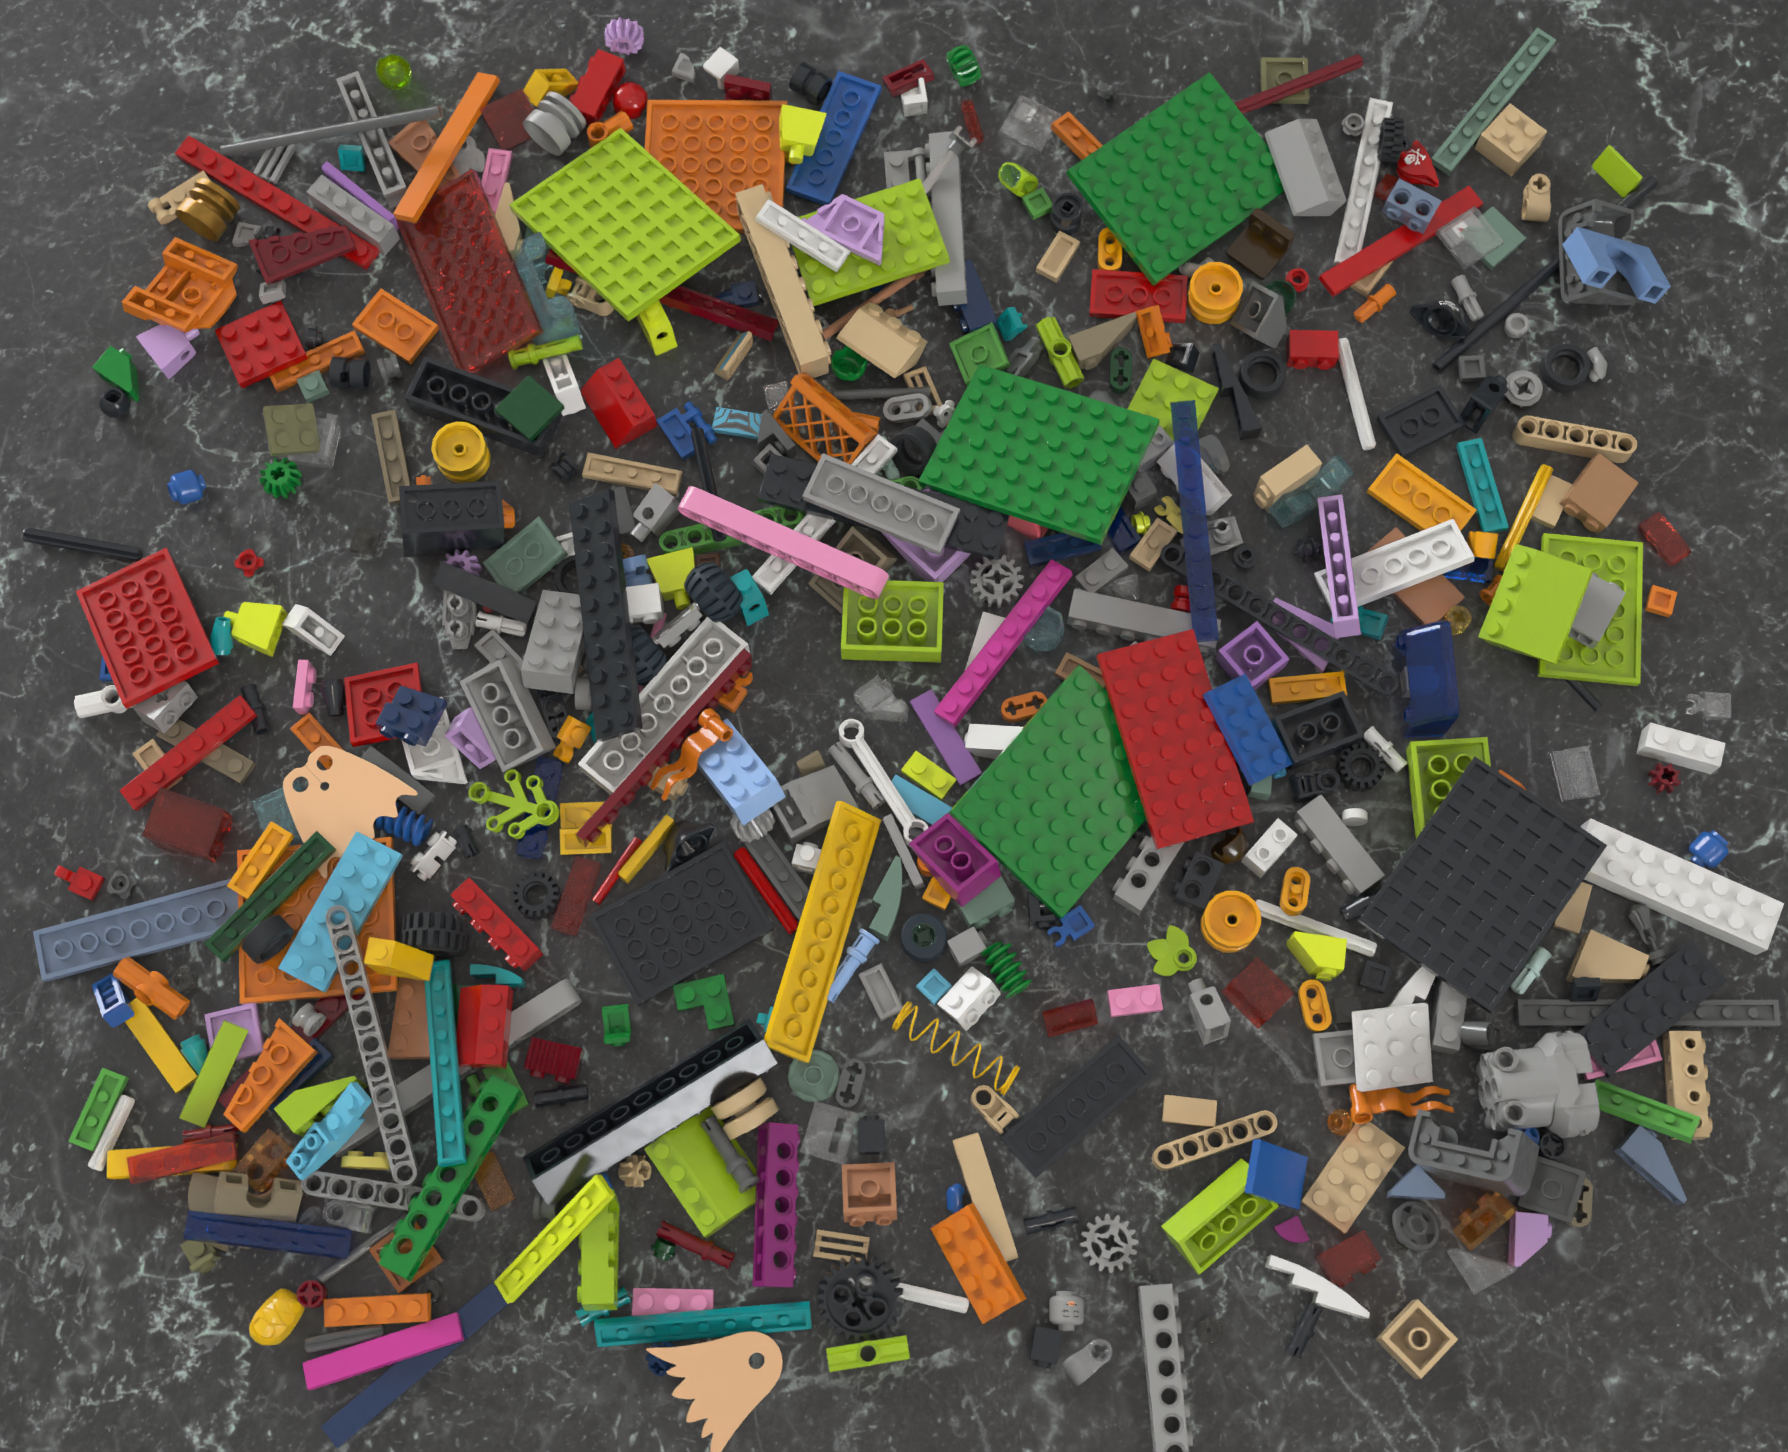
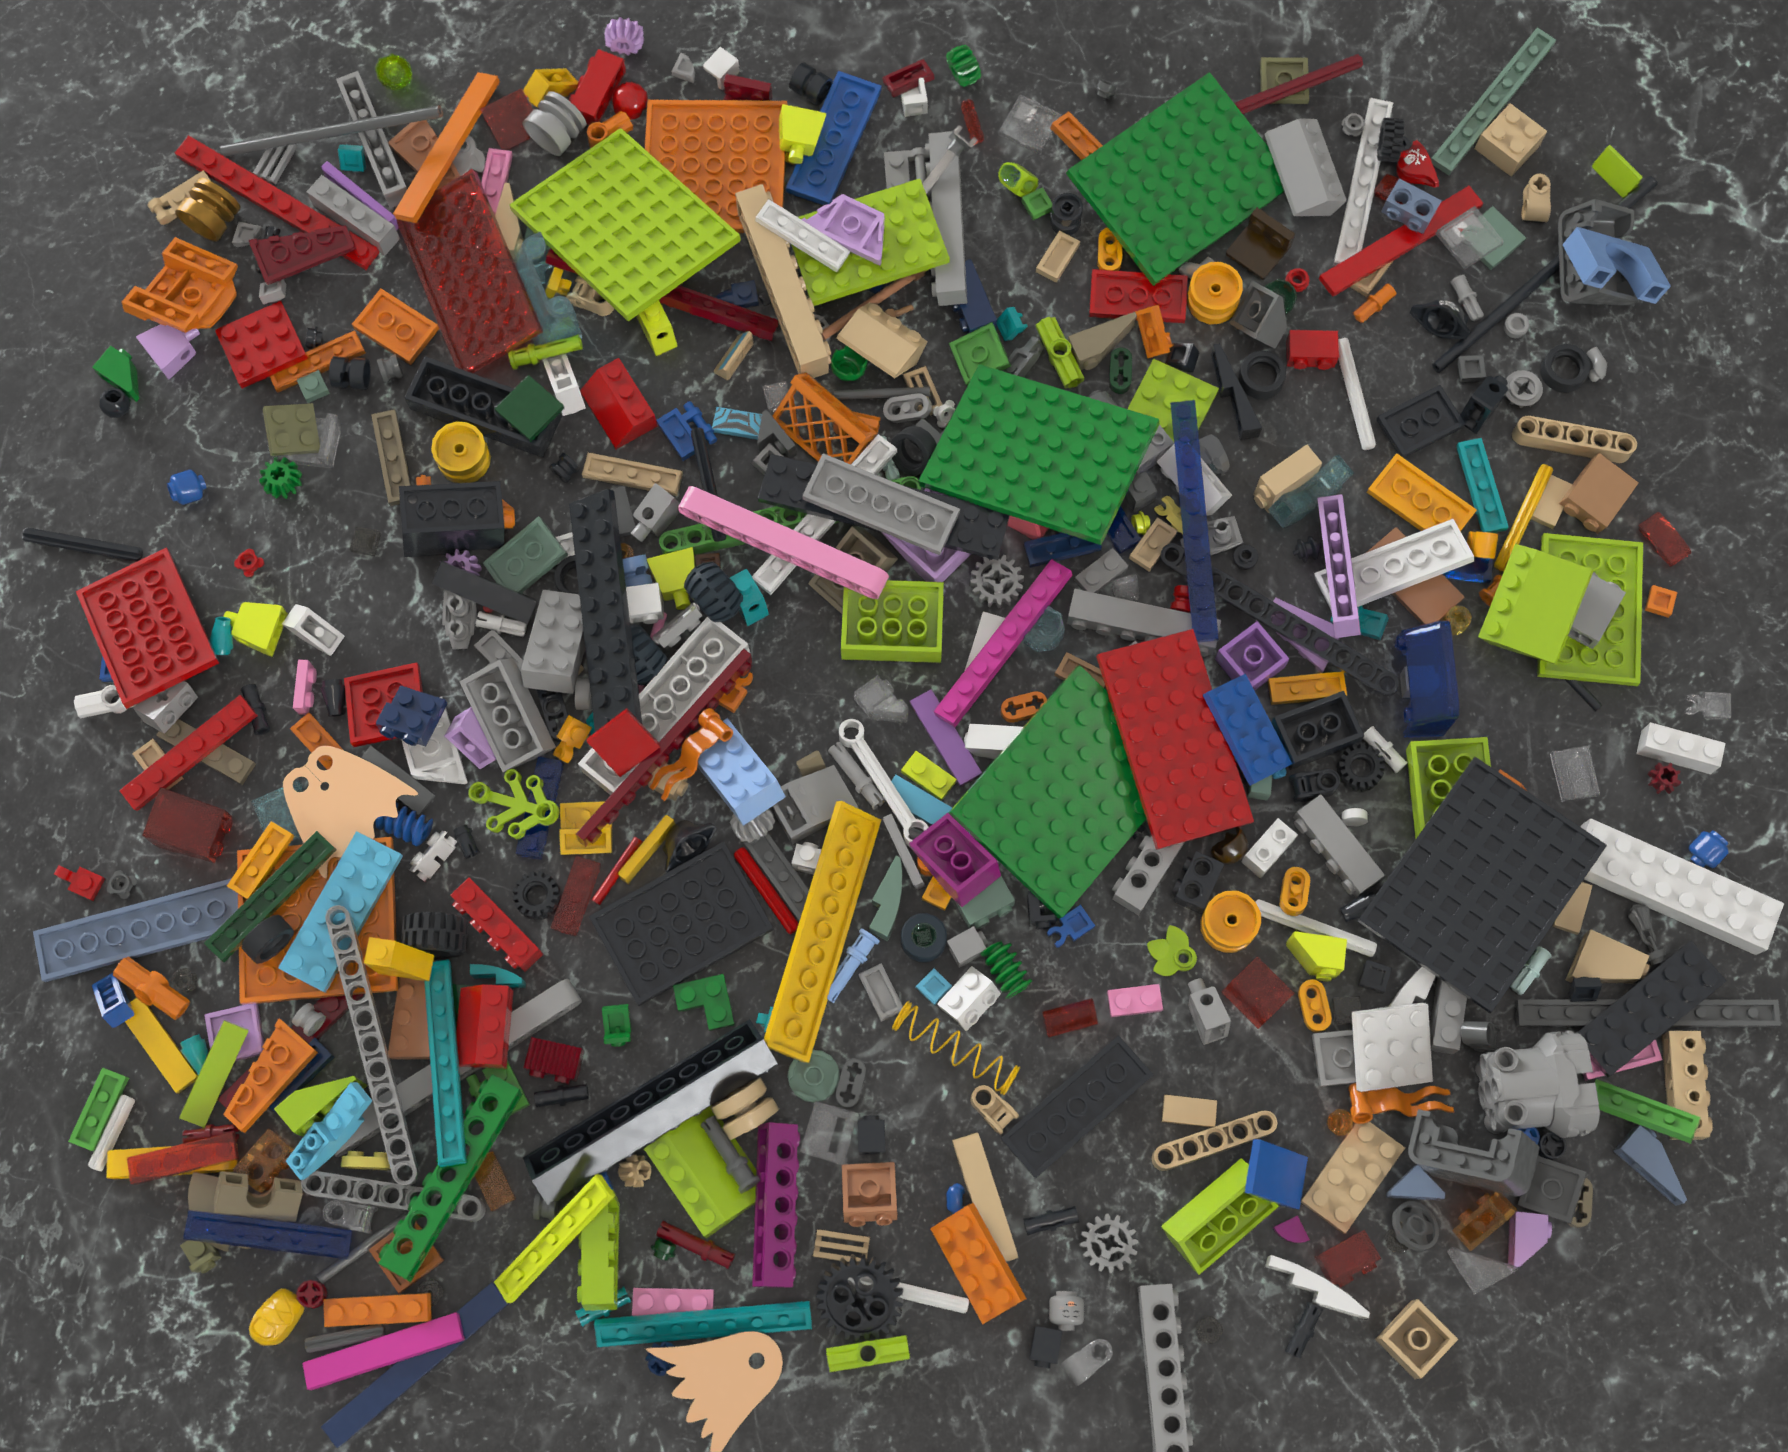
none -> red tile [587,708,660,777]

